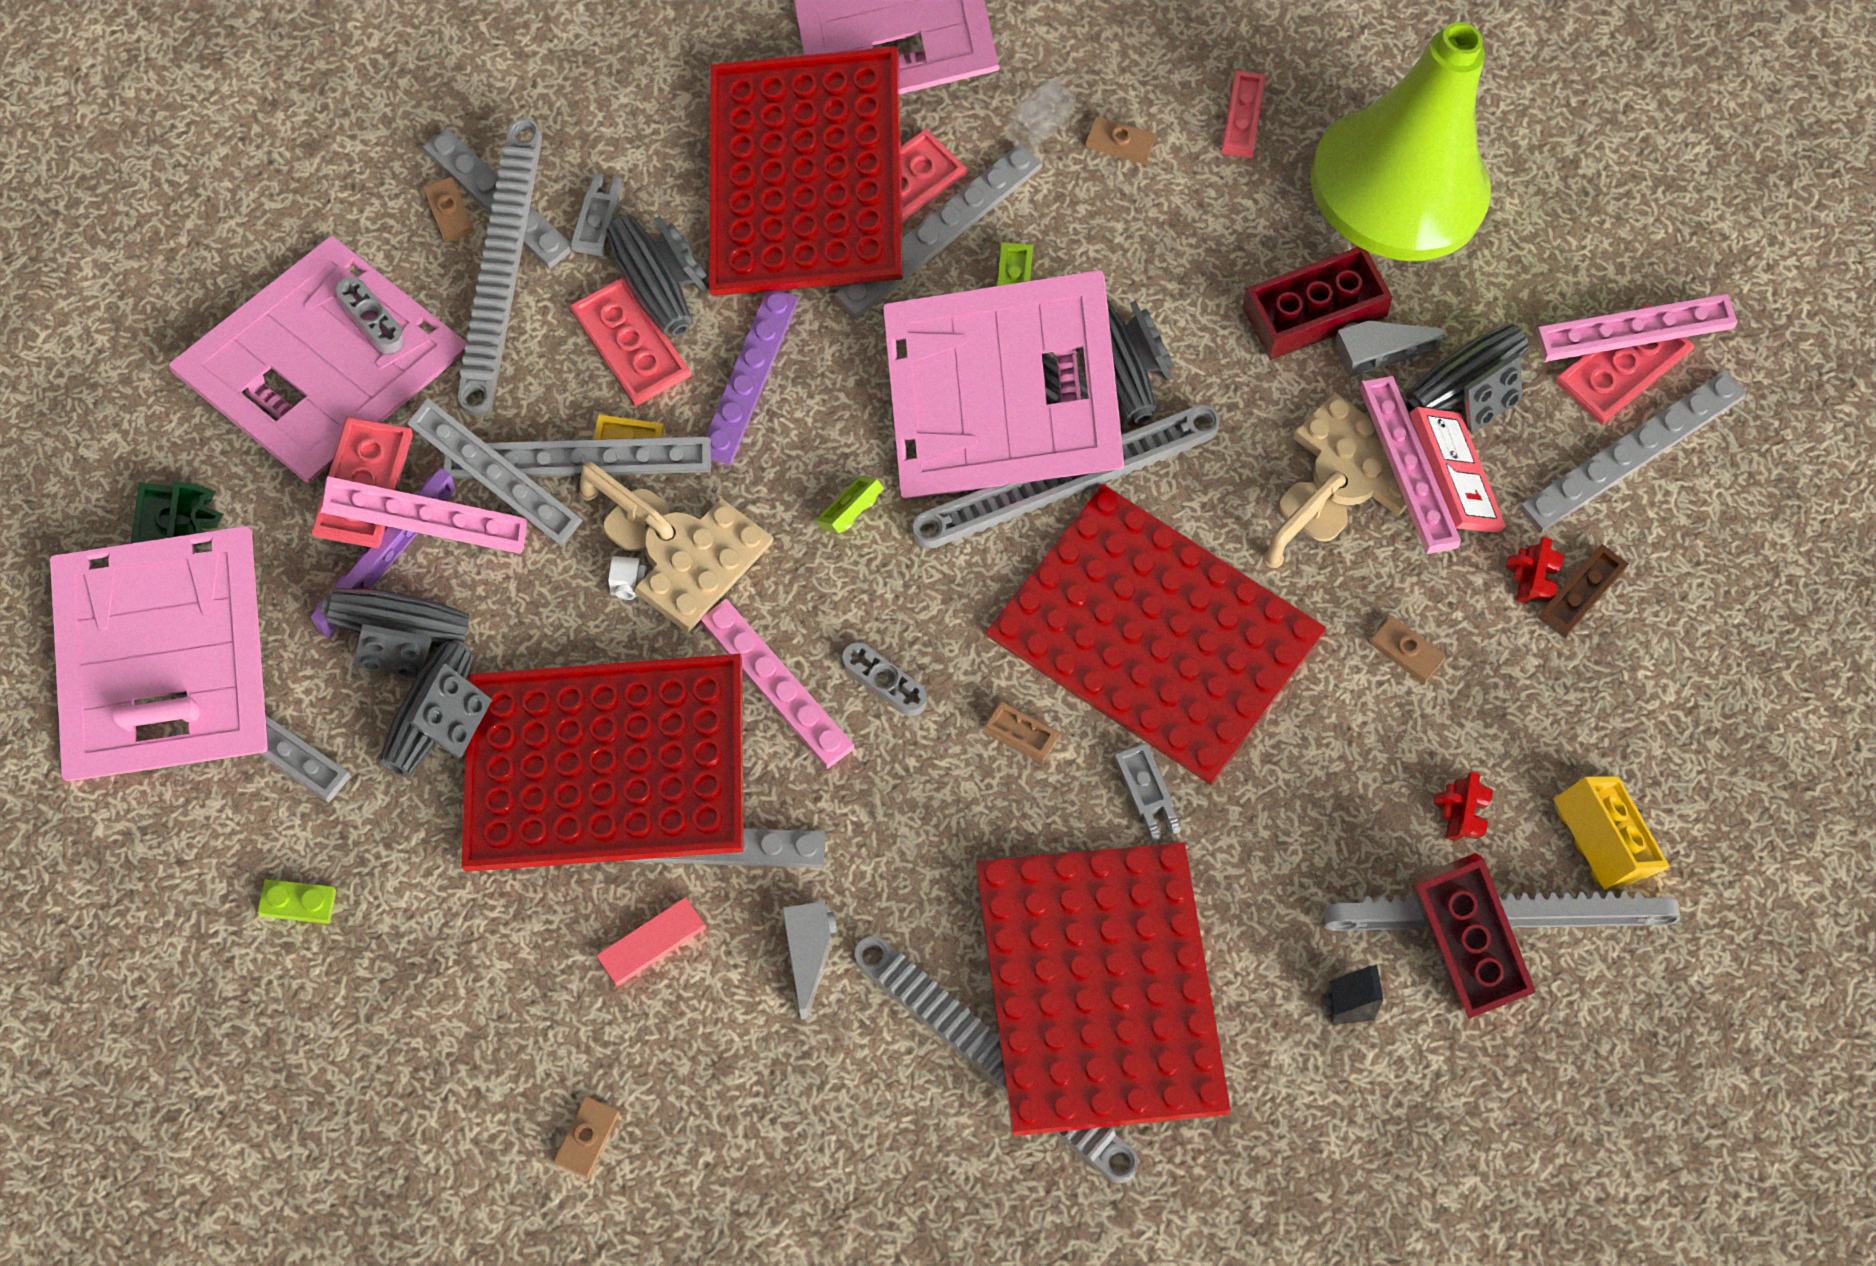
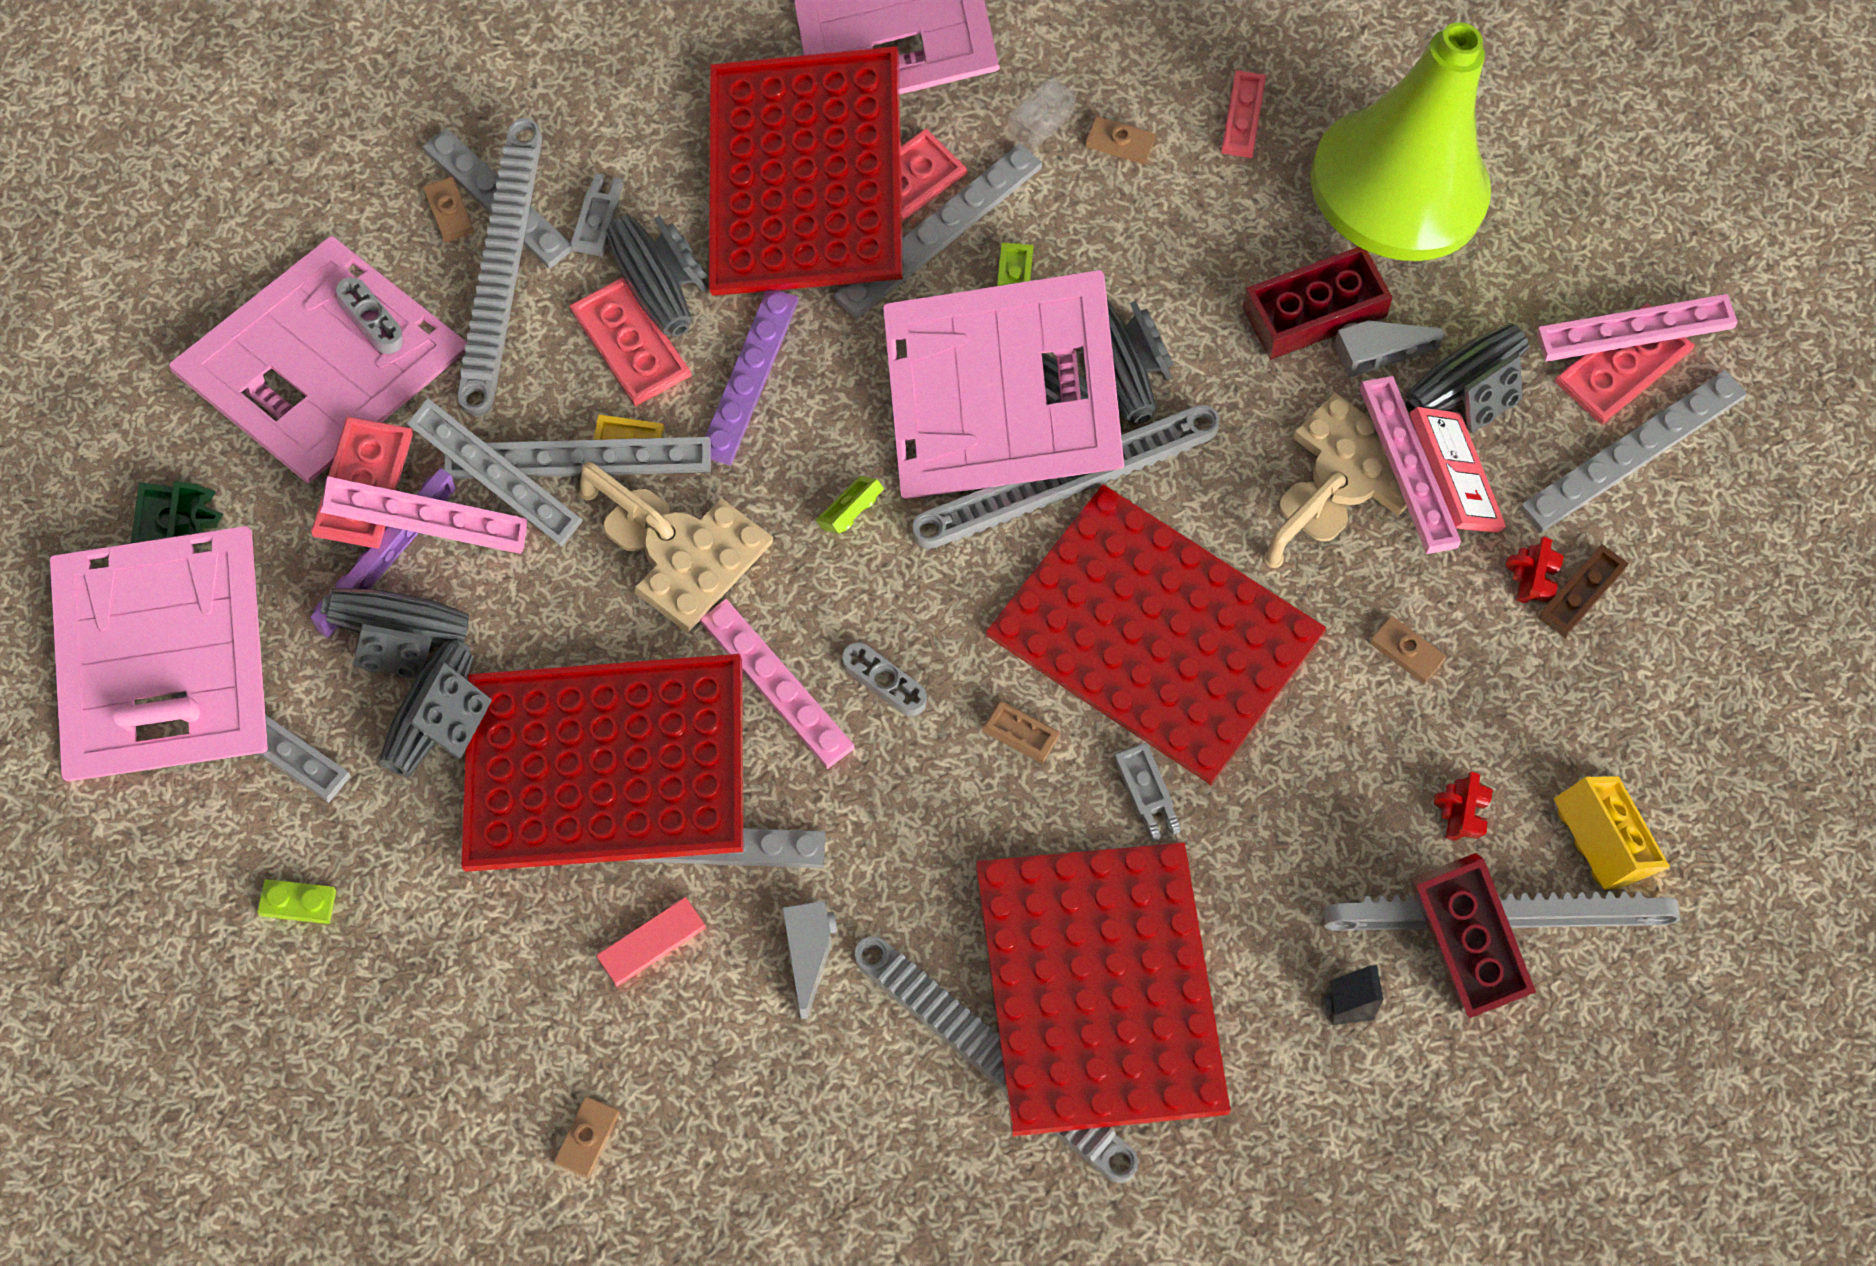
white plate [609,556,647,600] -> none

